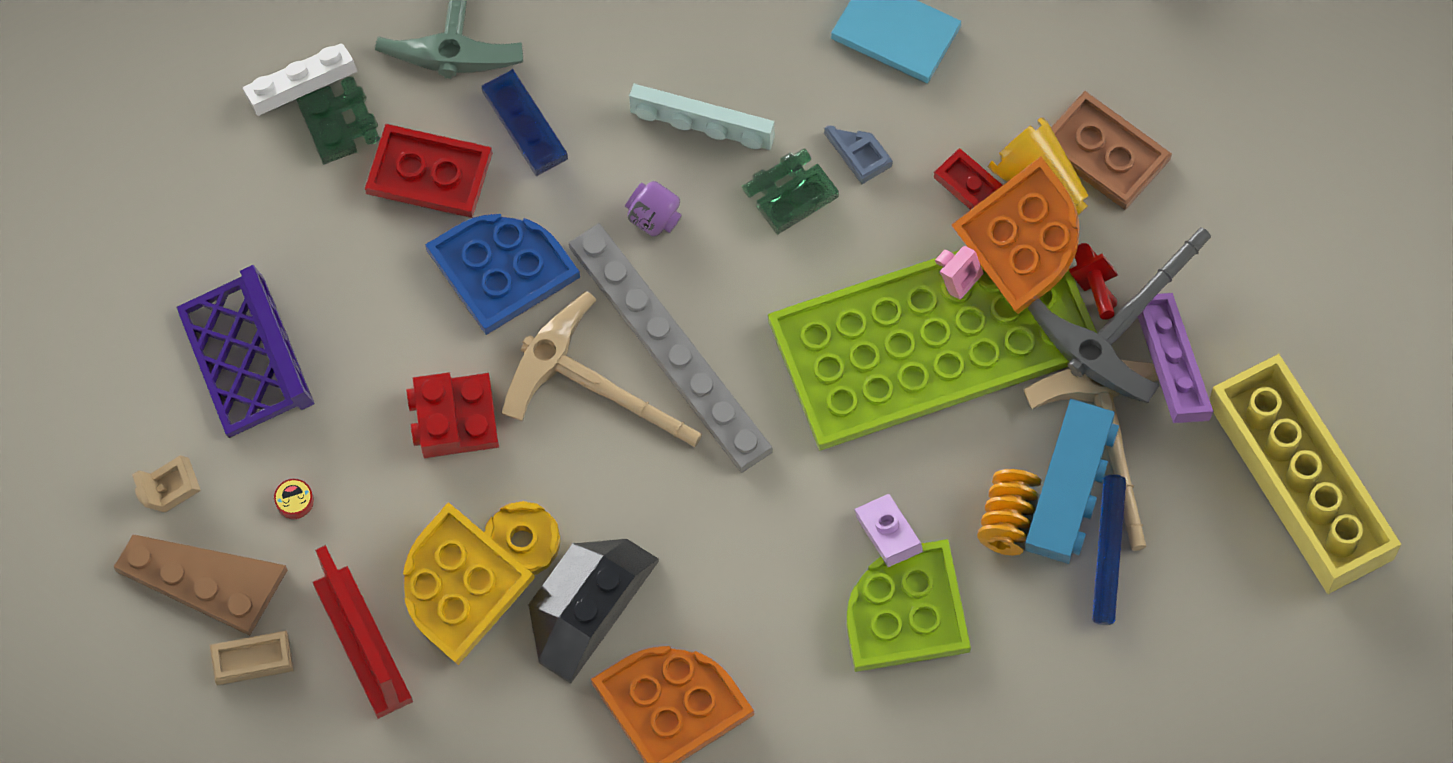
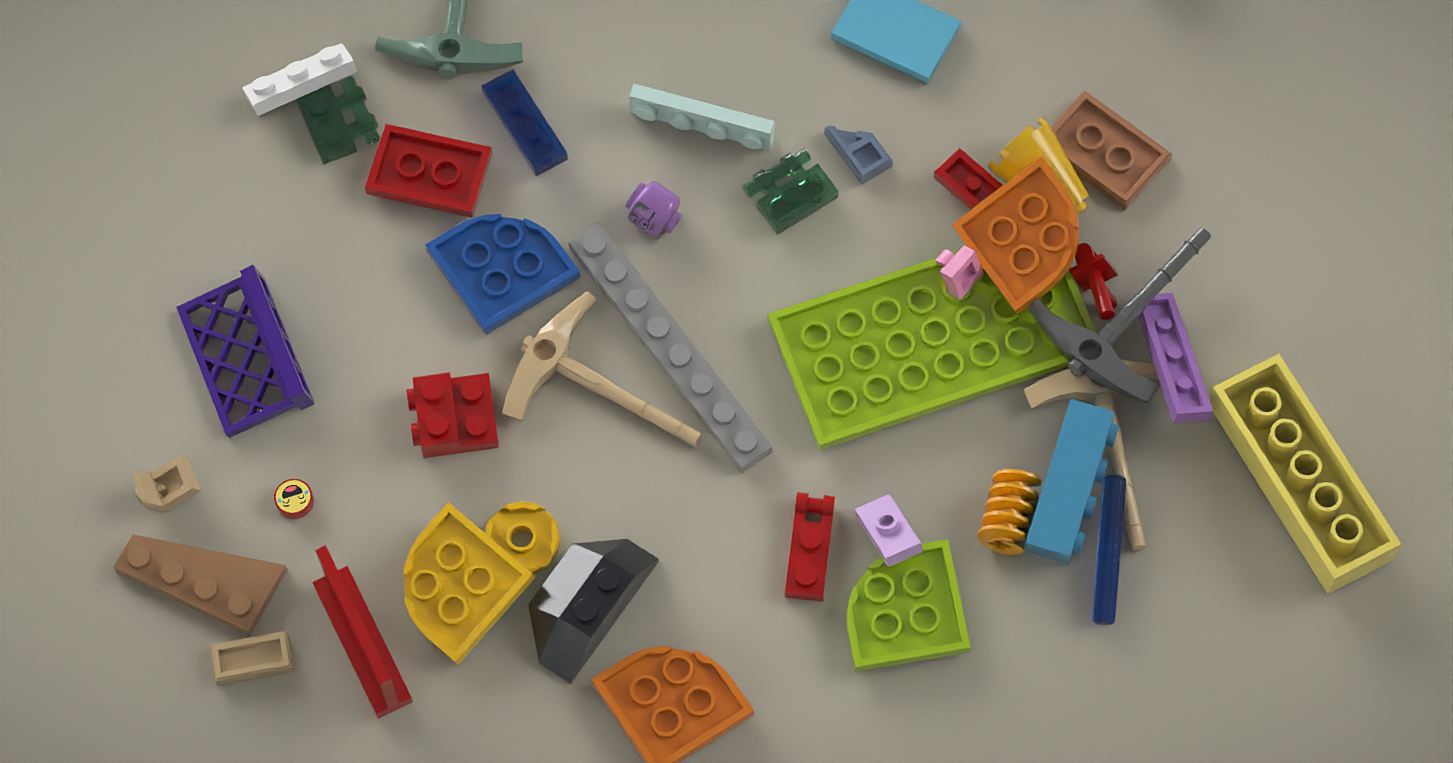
none -> red plate [785,492,835,602]

